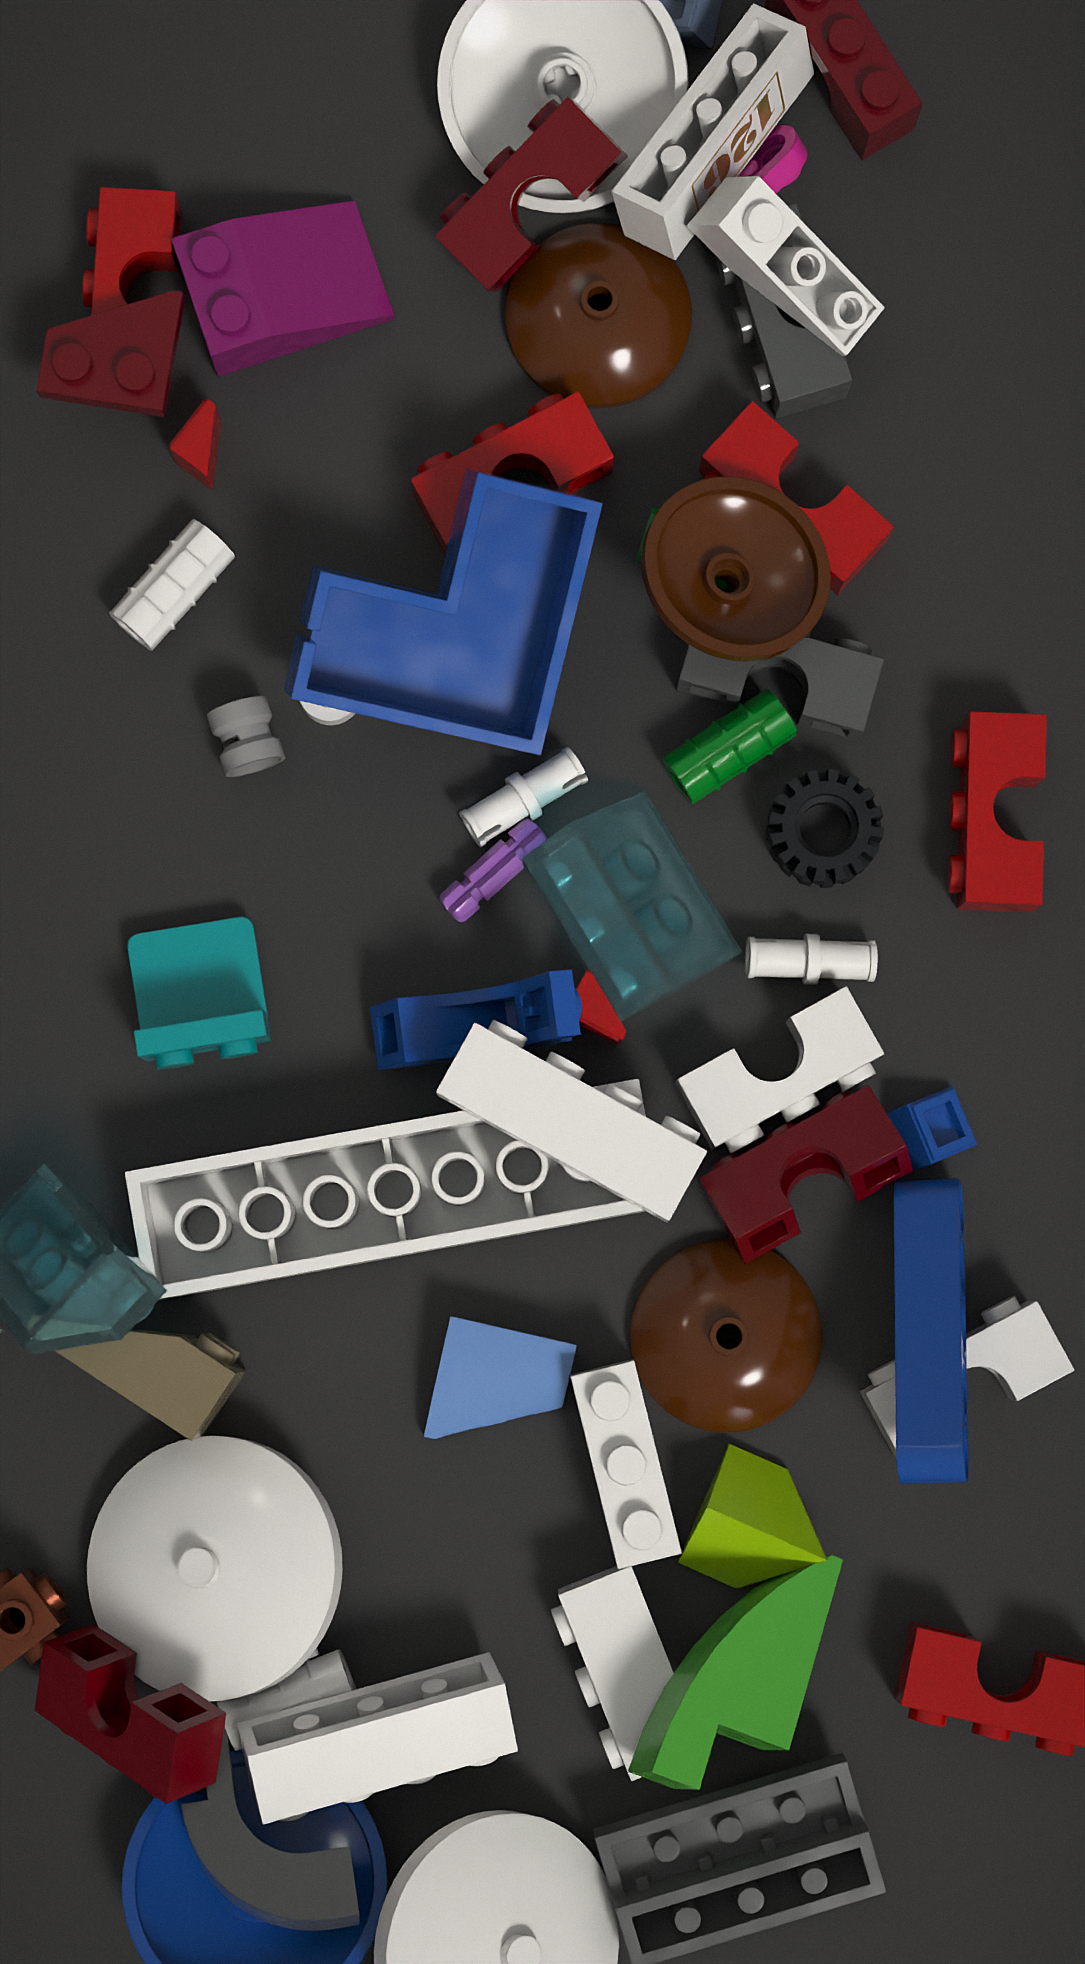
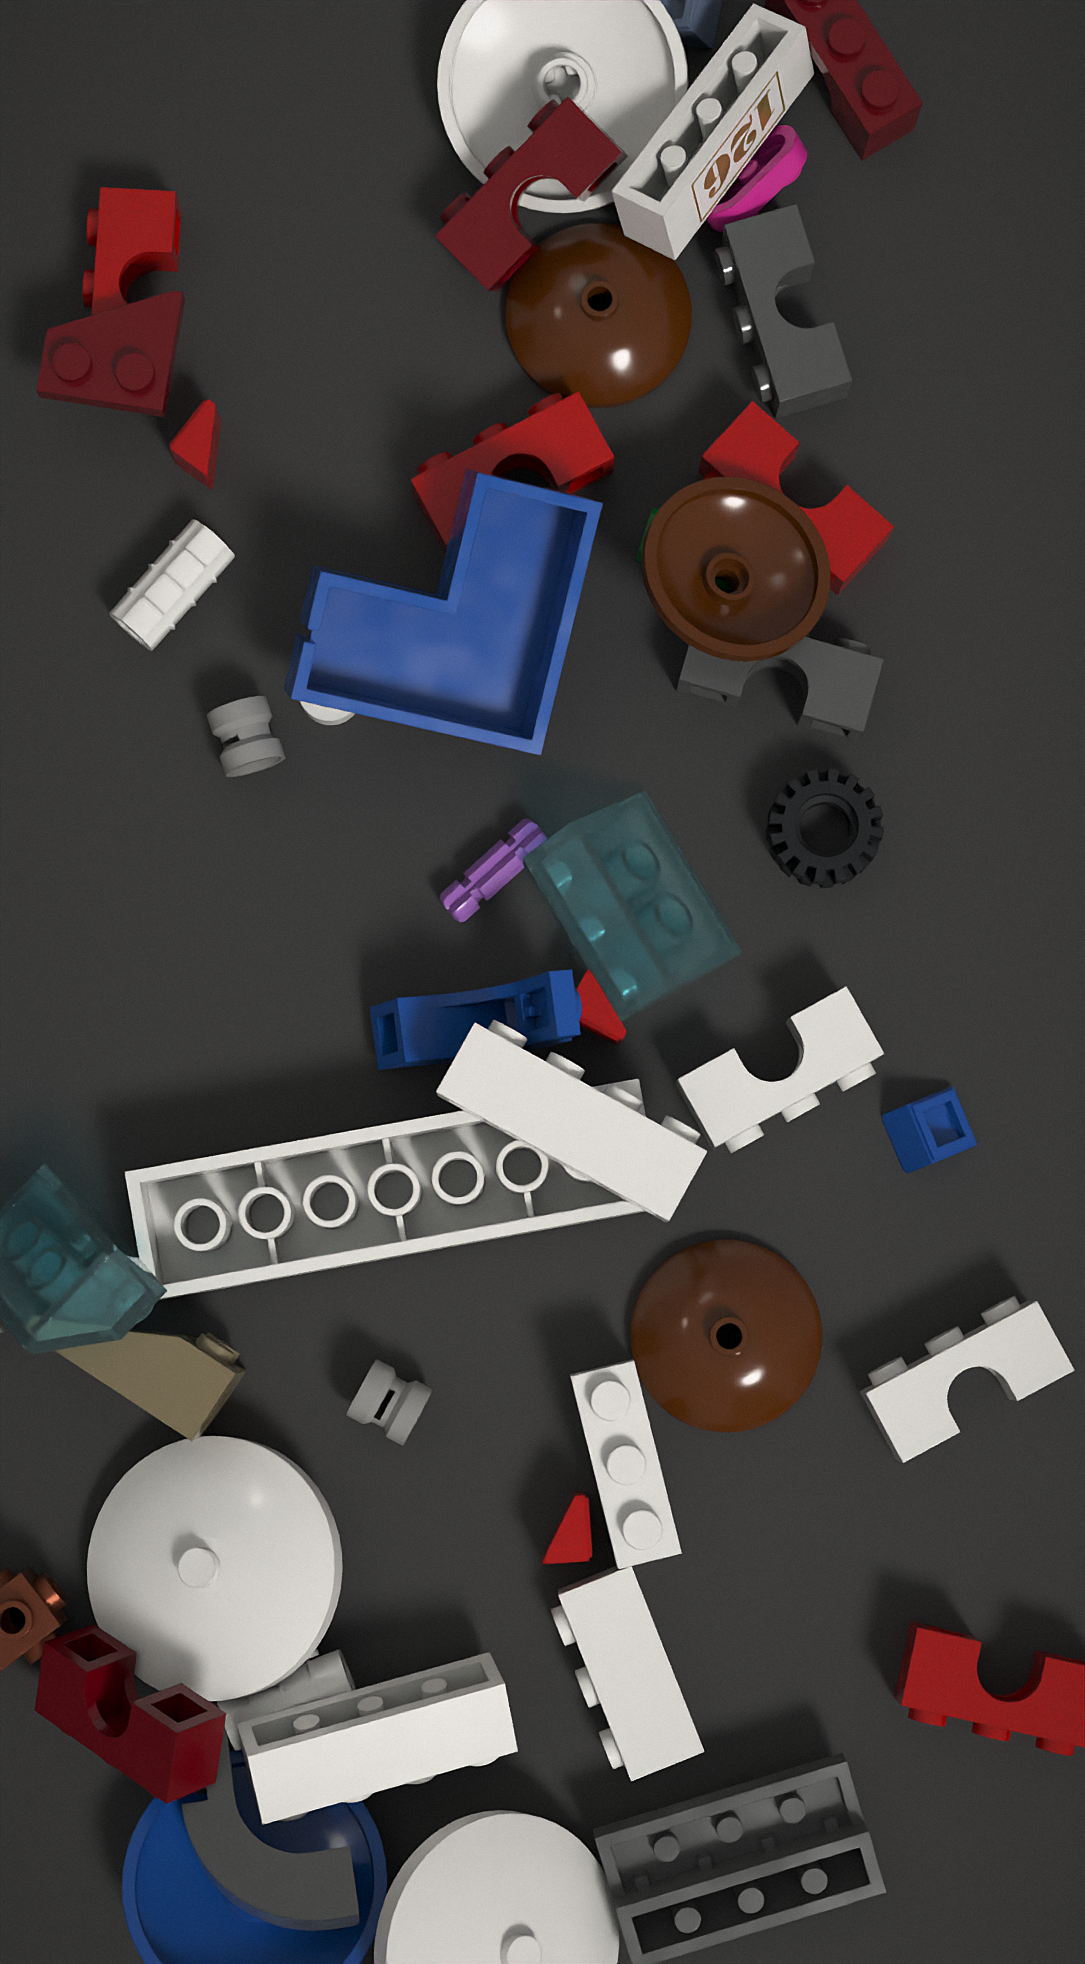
teal bracket [128,917,272,1070] -> none
magenta slope [172,201,395,377] -> none
medium blue slope [424,1316,577,1439] -> none
white pin [459,747,588,847] -> none
bright green slope [628,1555,843,1790] -> none
green axle [662,688,797,805] -> none
lime slope [677,1443,828,1589] -> none
white slope [687,176,885,356] -> none
dark red arch [699,1085,913,1264] -> none
white pin [745,934,878,985] -> none
blue beam [894,1178,969,1484] -> none
red arch [947,712,1047,912] -> none
none -> light grey wheel [346,1359,434,1446]
none -> red slope [542,1491,592,1564]

